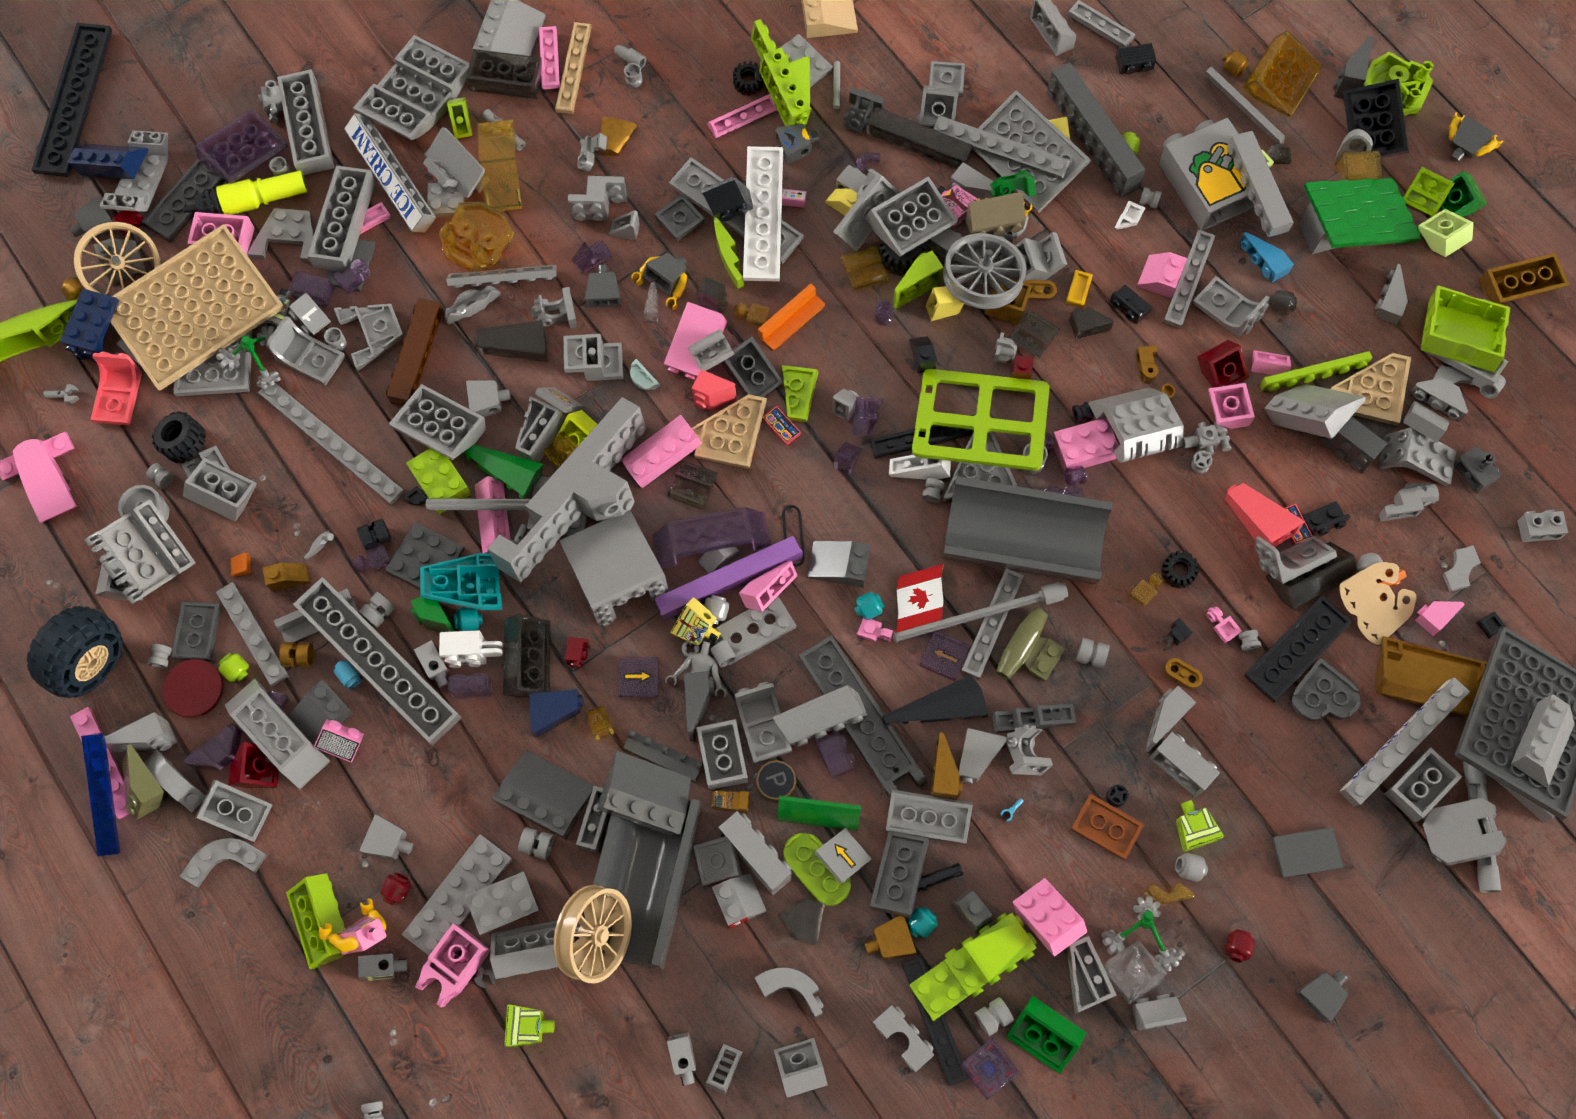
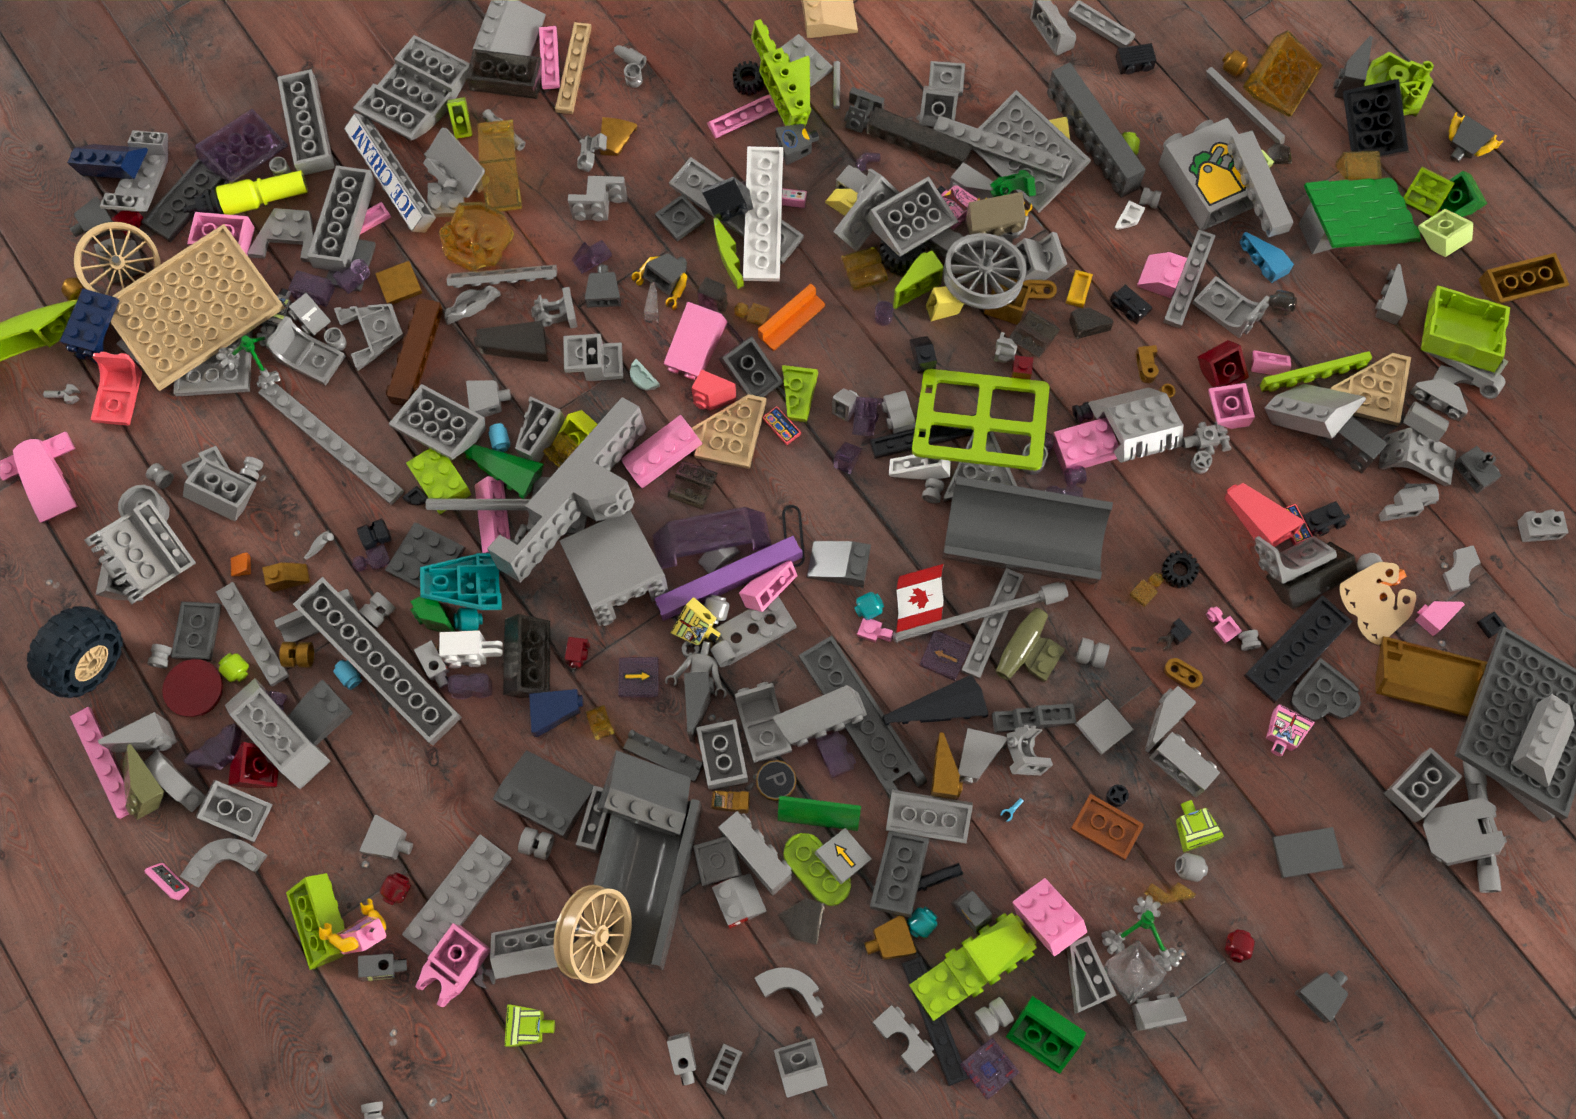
black plate [31,23,112,177] -> none
clear blue tile [81,733,121,856] -> none
black tyre [152,411,206,463] -> none
light grey piece [258,80,282,124] -> none
brick [314,719,364,763] -> none
light grey brick [465,871,539,935] -> none
light grey tile [535,387,583,413] -> none
light grey slope [609,210,640,240] -> none
light grey bracket [688,329,734,371] -> none
light grey piece [1335,129,1373,162] -> none
light grey brick [1339,677,1470,807] -> none
none -> slope [144,863,189,900]
none -> light grey wheel [239,457,264,482]
none -> pearl gold tile [375,261,422,305]
none -> medium azure brick [488,423,511,452]
none -> light grey brick [881,391,916,434]
none -> light grey slope [1075,699,1134,755]
none -> torso [1266,704,1314,756]

